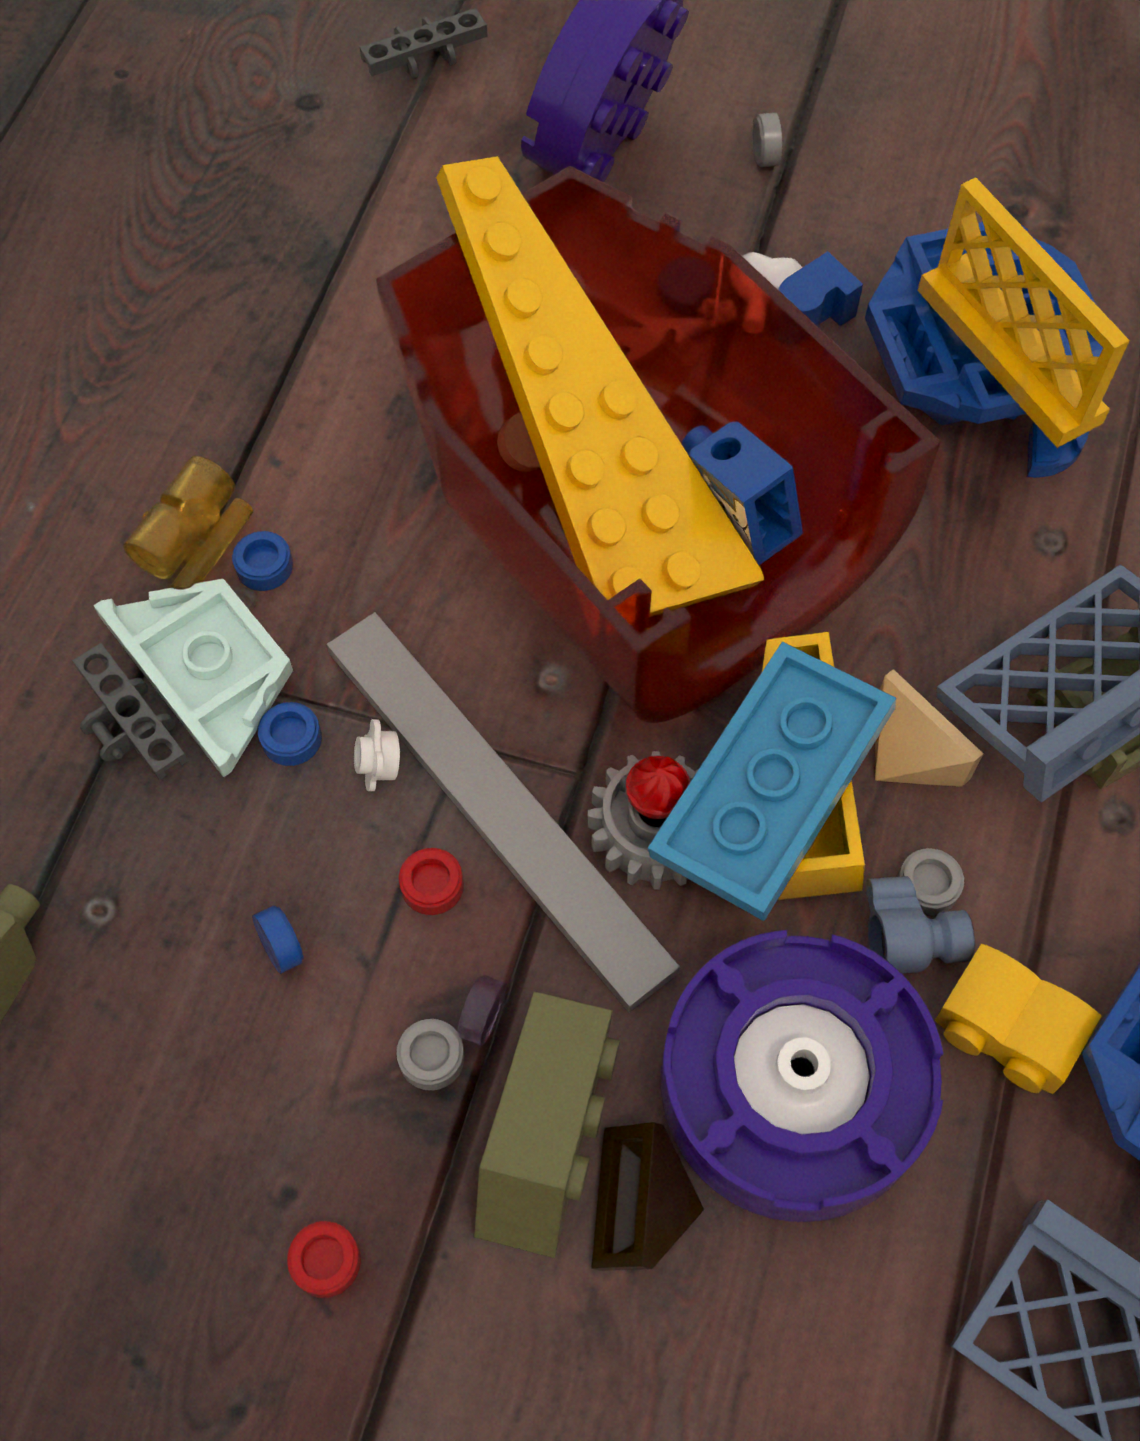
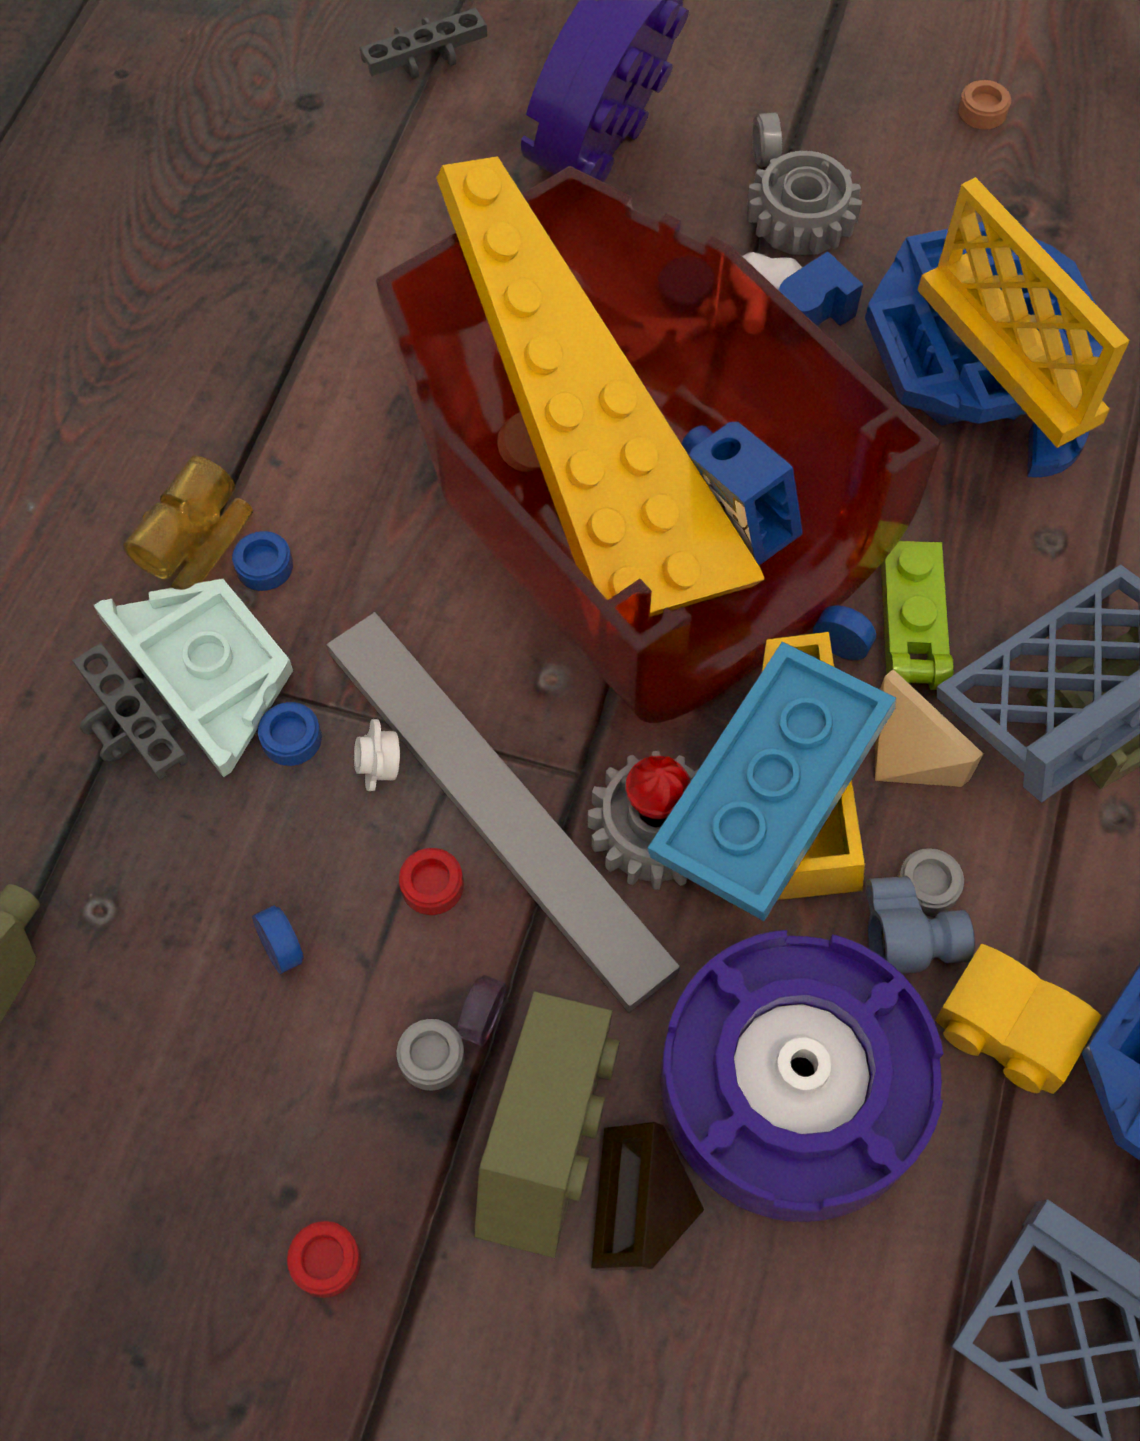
none -> light grey gear [747,151,862,255]
none -> blue tile [813,605,876,660]
none -> lime plate [880,540,954,690]
none -> nougat tile [958,80,1011,129]

